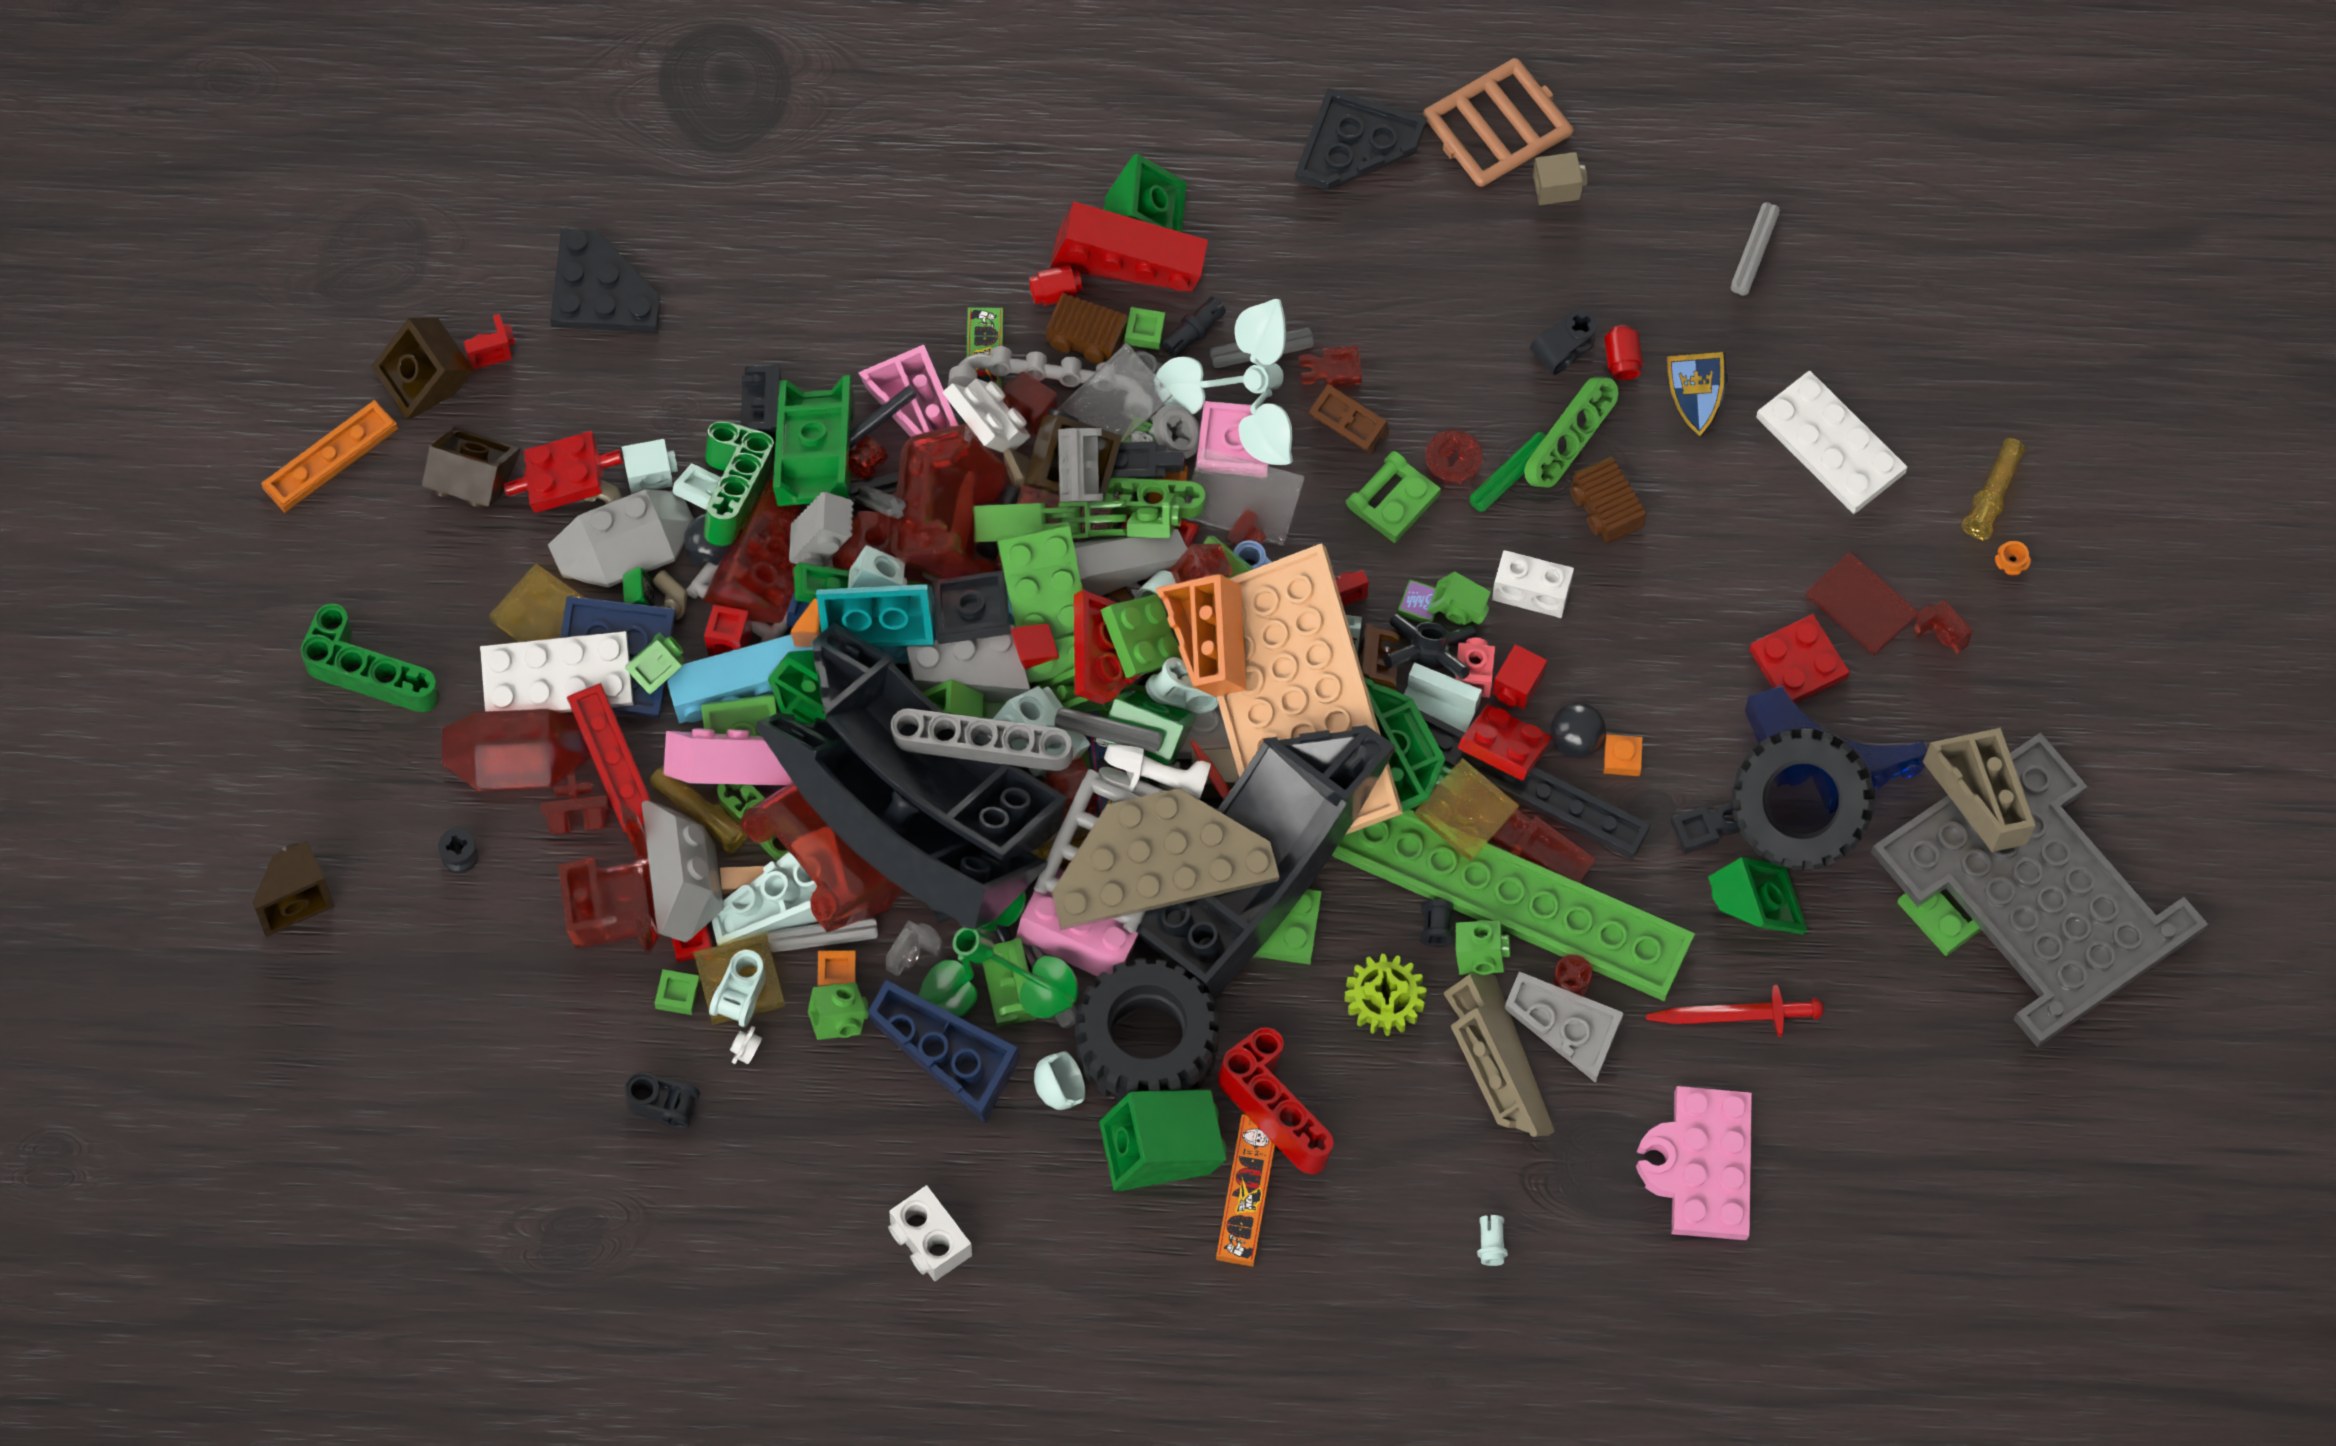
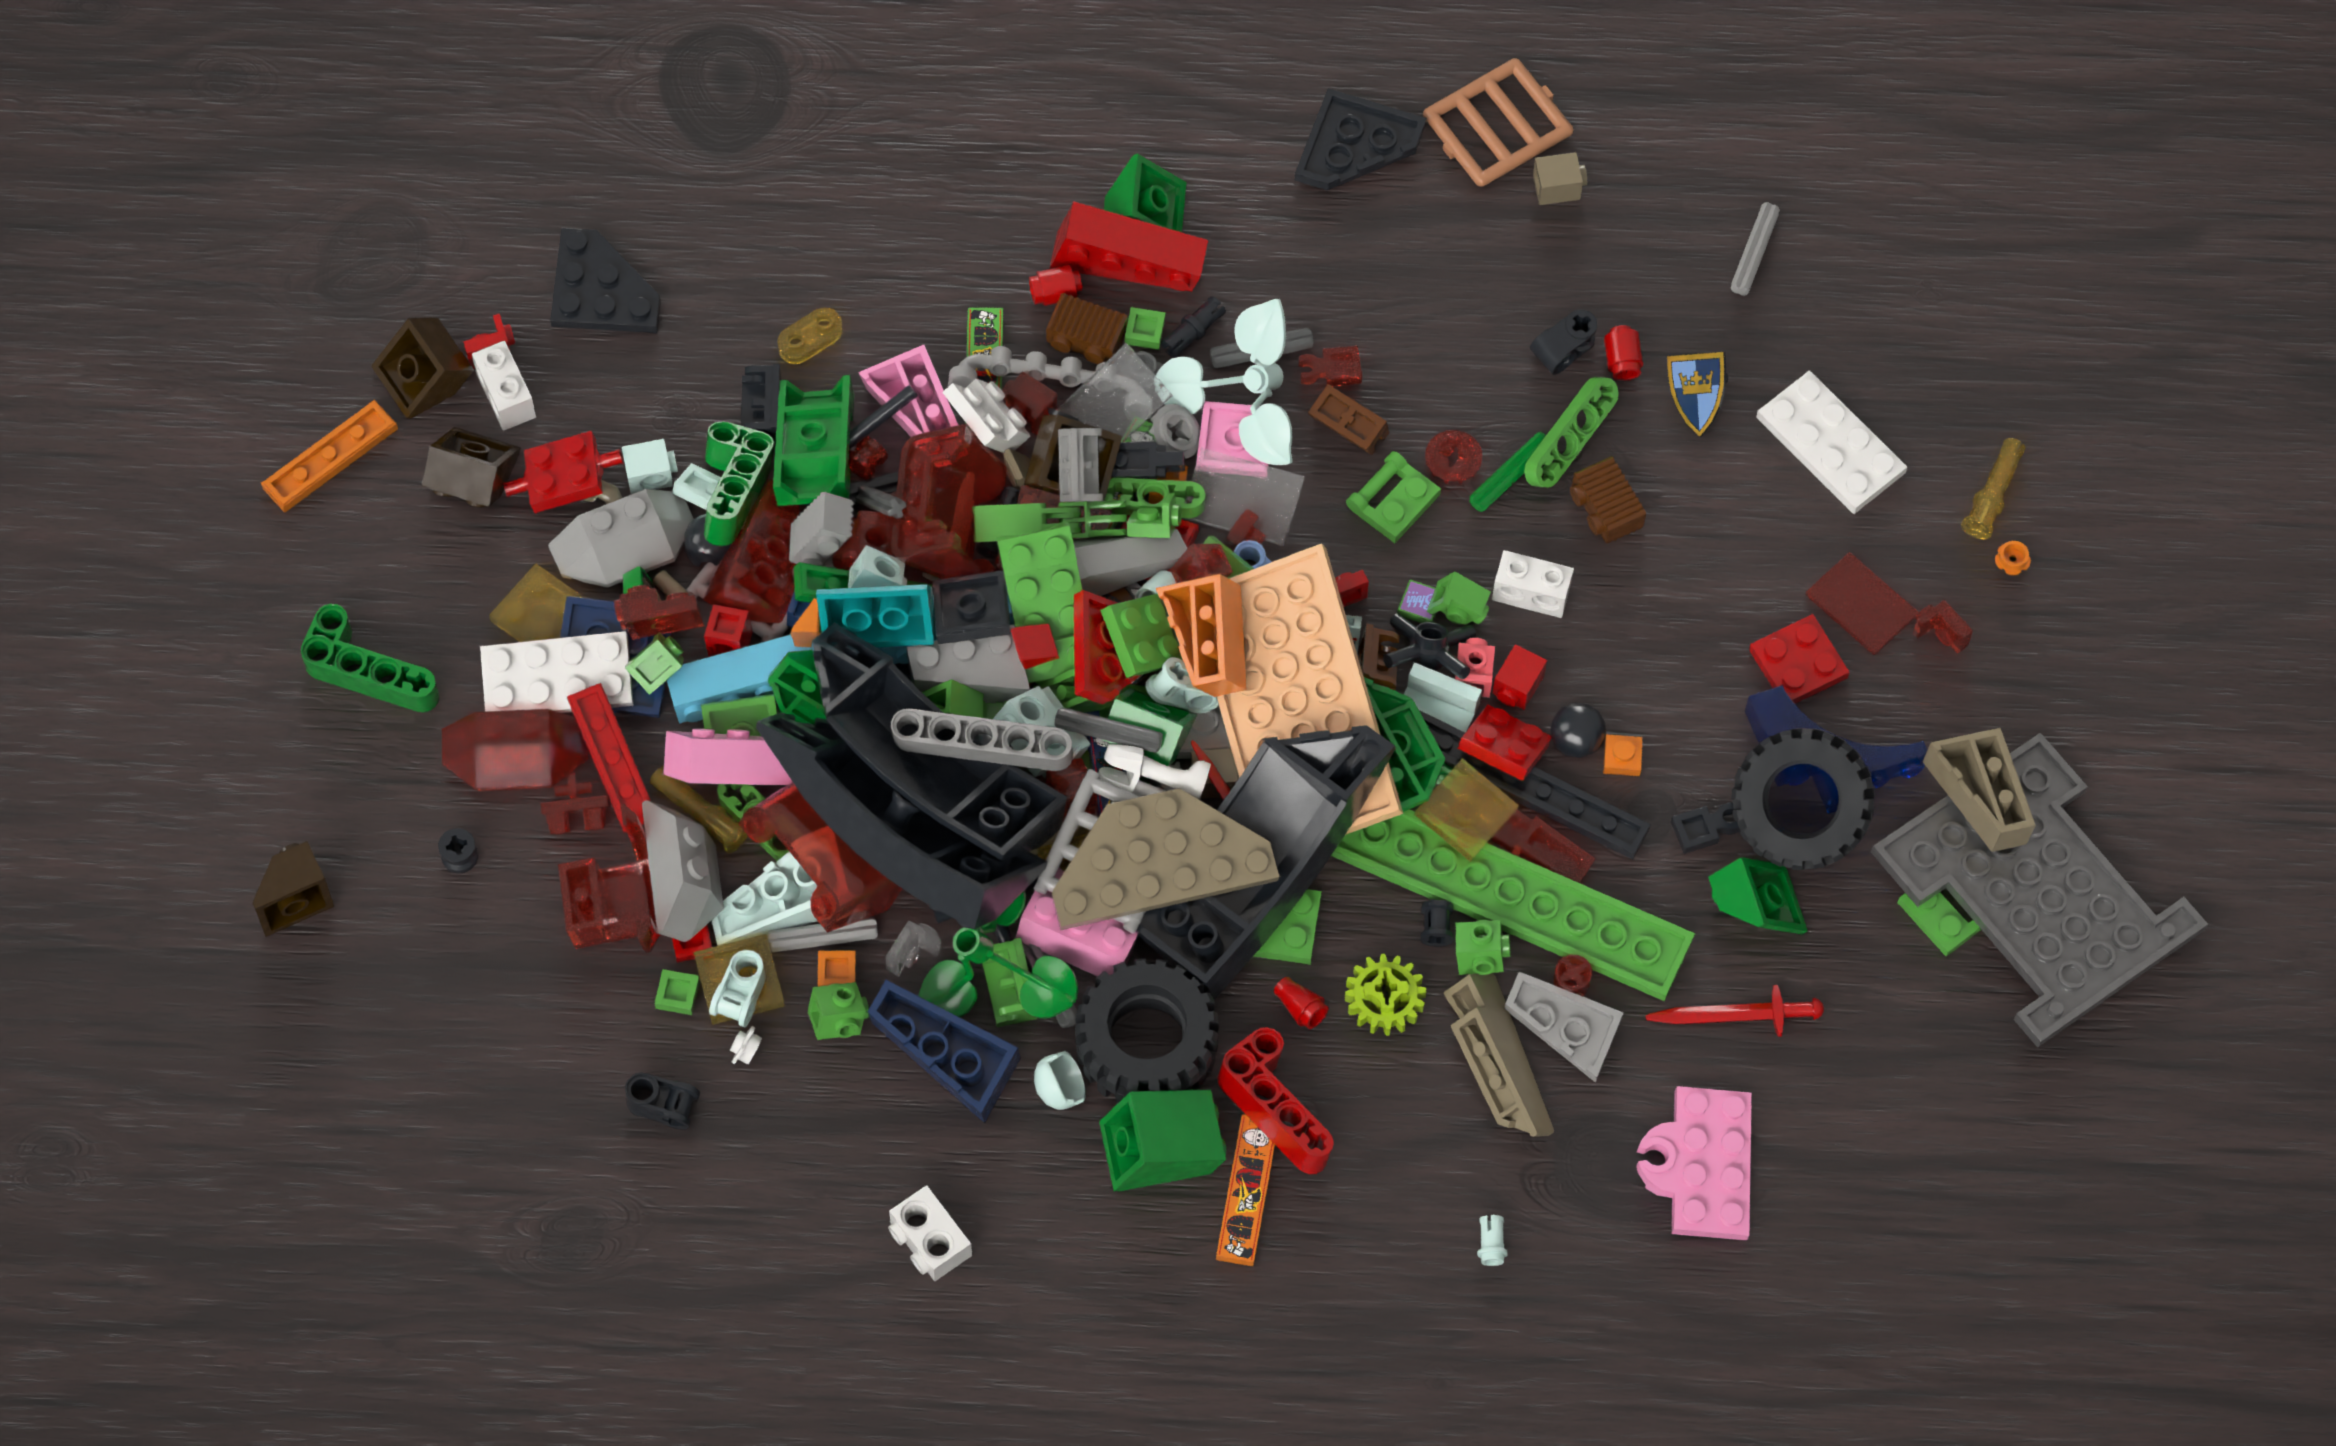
light nougat piece [720,866,765,894] -> none
none -> white brick [472,341,536,431]
none -> clear red plate [614,585,704,640]
none -> clear yellow plate [777,308,842,364]
none -> red cone [1274,976,1329,1029]

